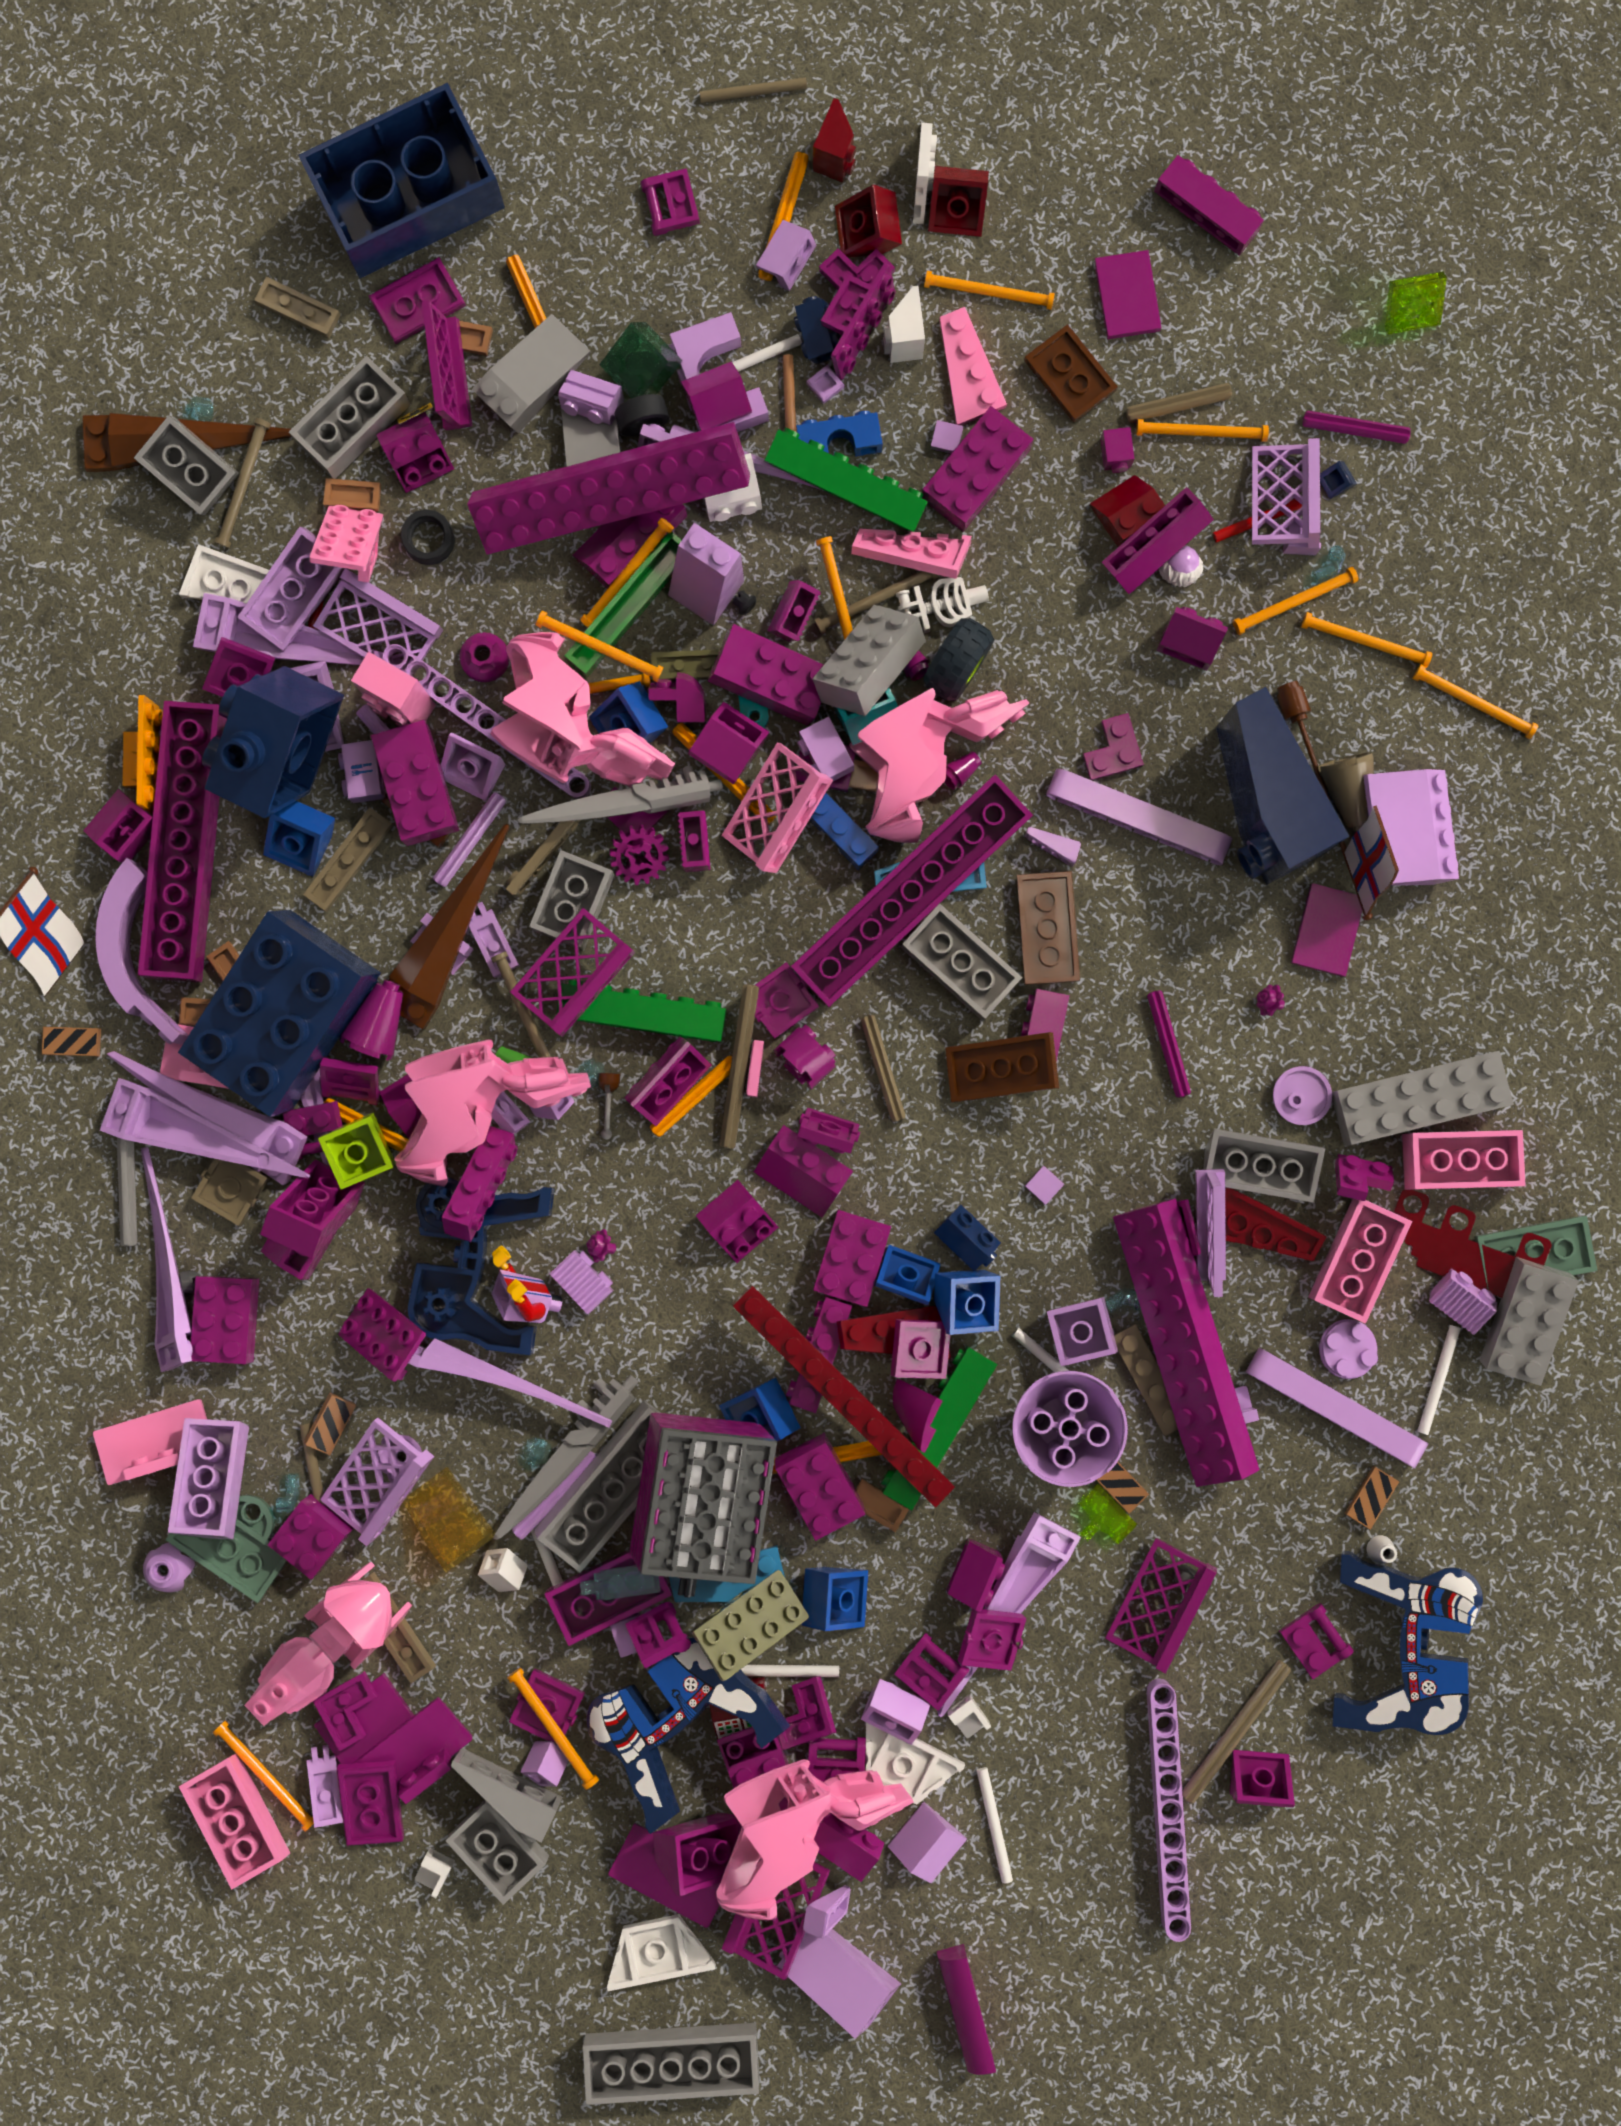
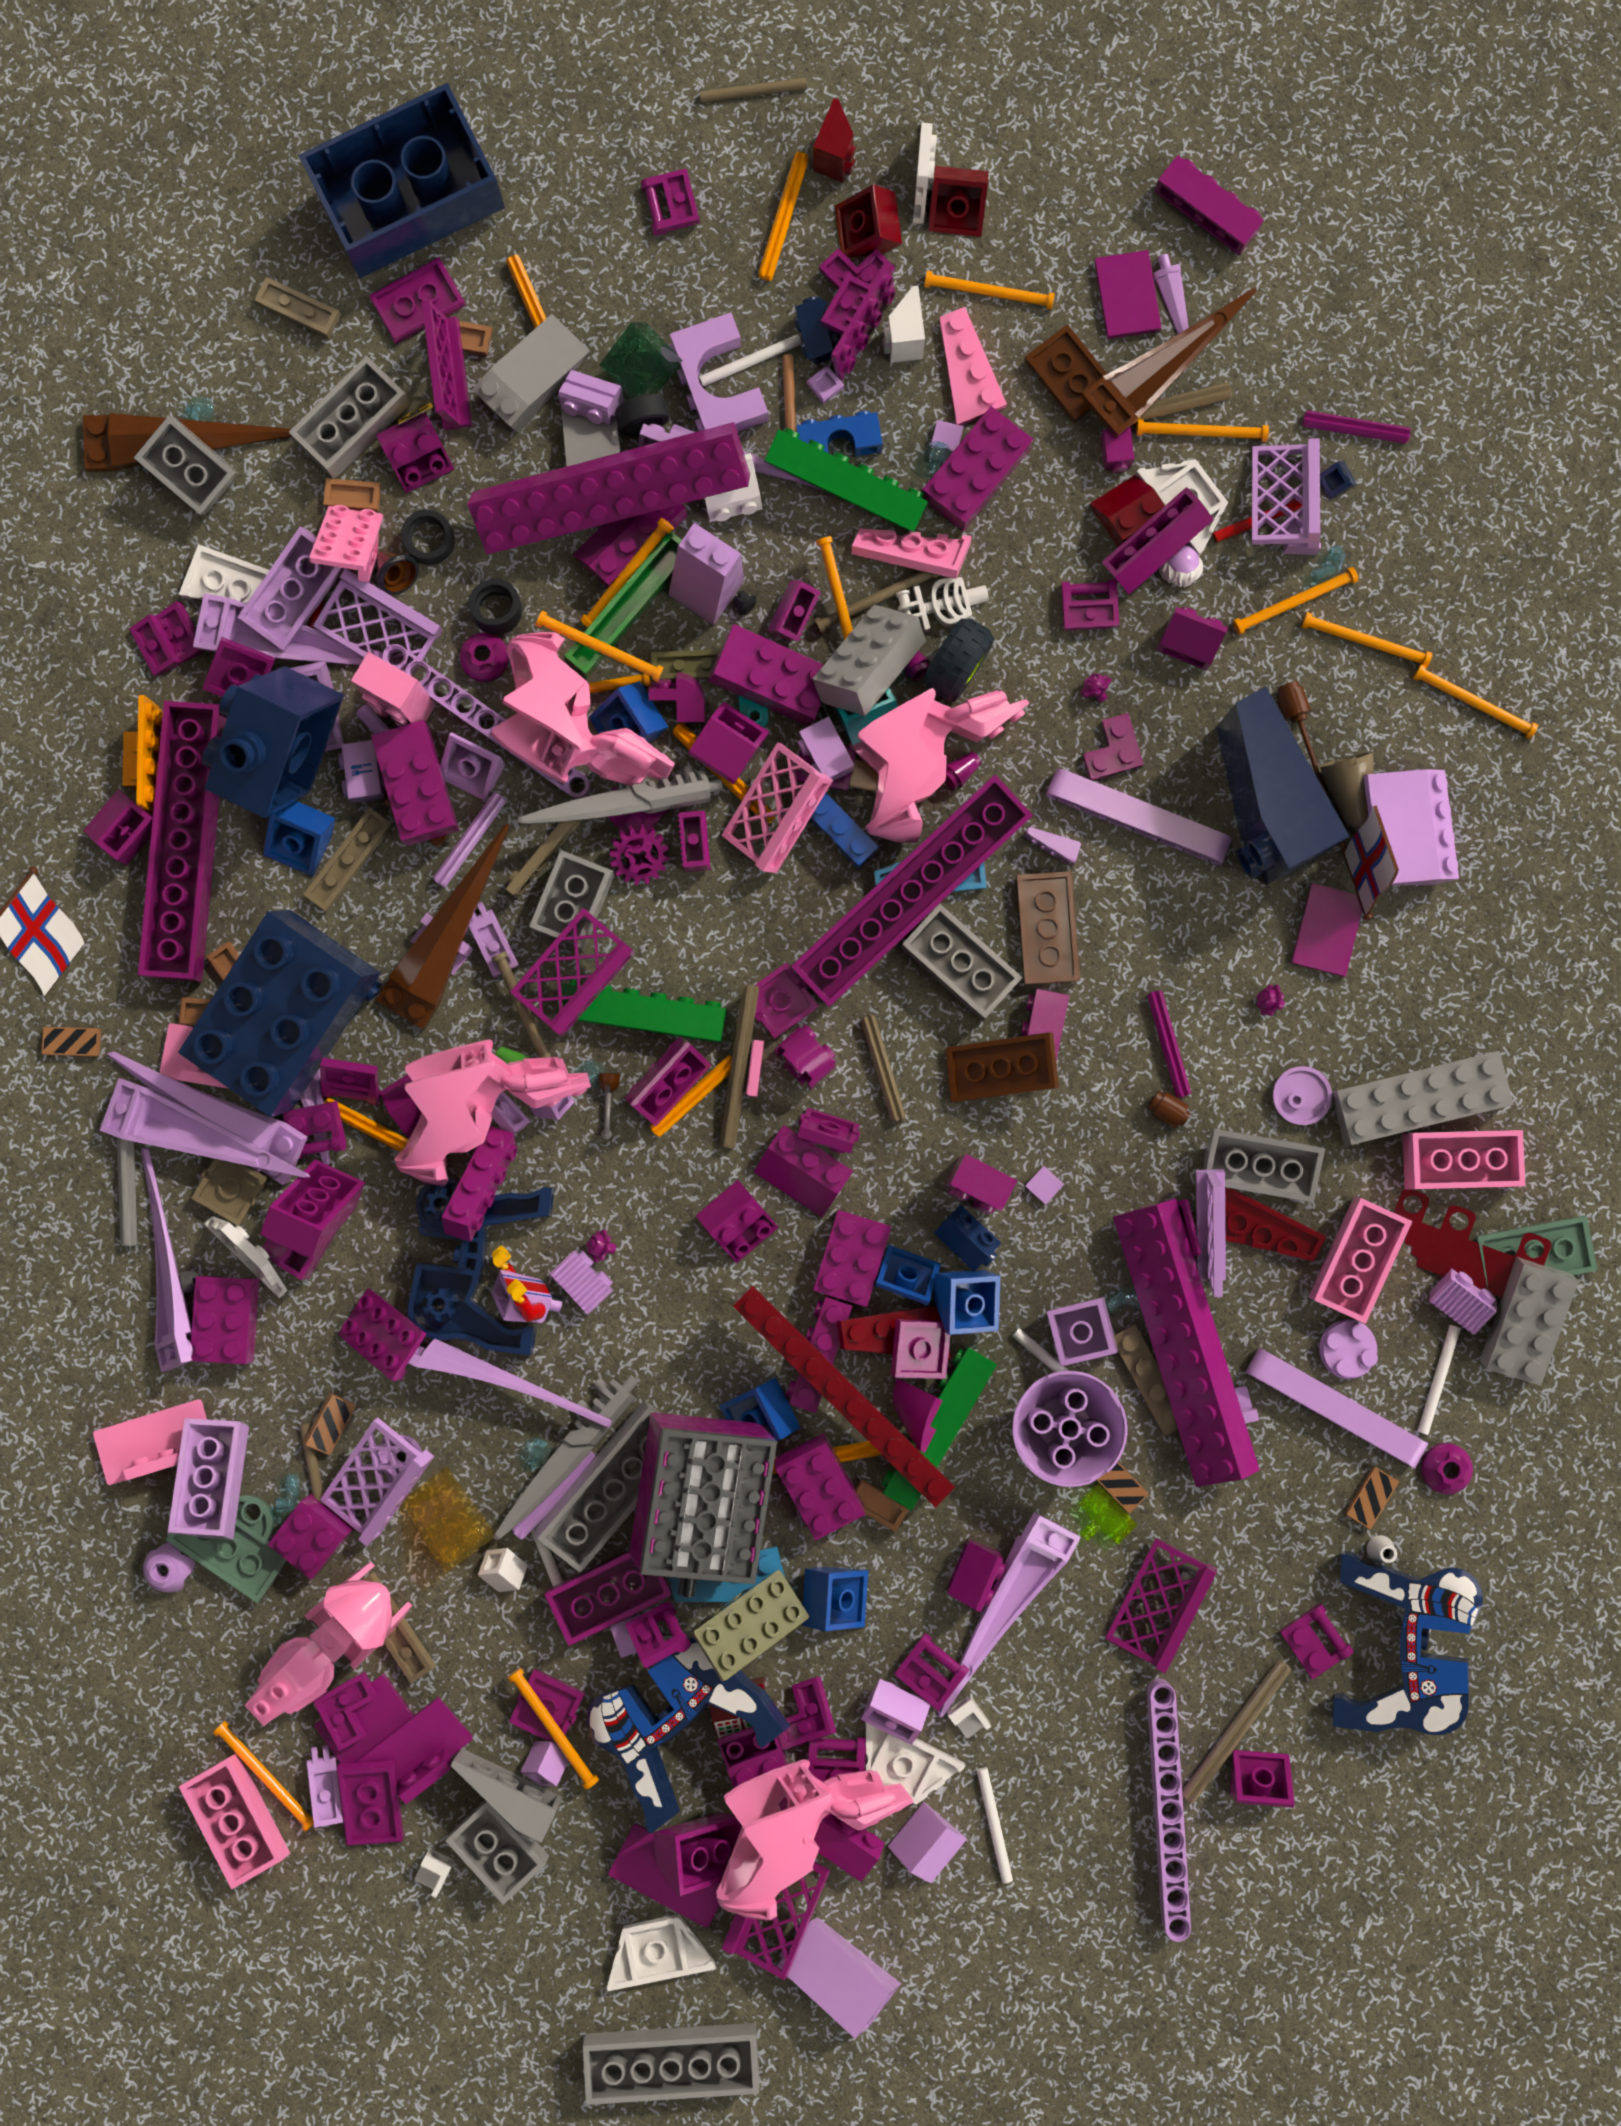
lavender arch [96,858,189,1045] -> none
dark tan bar [214,418,271,548] -> none
lime slope [318,1113,396,1190] -> none
magenta cone [339,980,403,1060] -> none
clear light blue hinge [580,1565,661,1600] -> none
magenta slope [681,361,752,431] -> none
white bar [741,1665,839,1677] -> none
lavender panel [756,220,816,291] -> none
lavender slope [803,1885,851,1939] -> none
magenta brick [937,1944,996,2075] -> none
magenta plate [957,1608,1026,1671] -> none
magenta plate [1335,1154,1394,1201] -> none
clear neon green plate [1385,271,1447,335] -> none
none -> magenta slope [129,601,205,676]
none -> white wing [204,1216,287,1299]
none -> reddish brown hat [377,551,419,595]
none -> black tyre [468,579,523,635]
none -> clear light blue piece [923,441,953,471]
none -> magenta brick [944,1154,1018,1214]
none -> magenta plate [1061,579,1119,631]
none -> magenta plant [1080,673,1112,702]
none -> reddish brown plate [1081,288,1257,438]
none -> white wing [1136,459,1228,556]
none -> reddish brown brick [1147,1090,1191,1129]
none -> lavender bar [1153,254,1189,334]
none -> magenta piece [1421,1443,1473,1494]

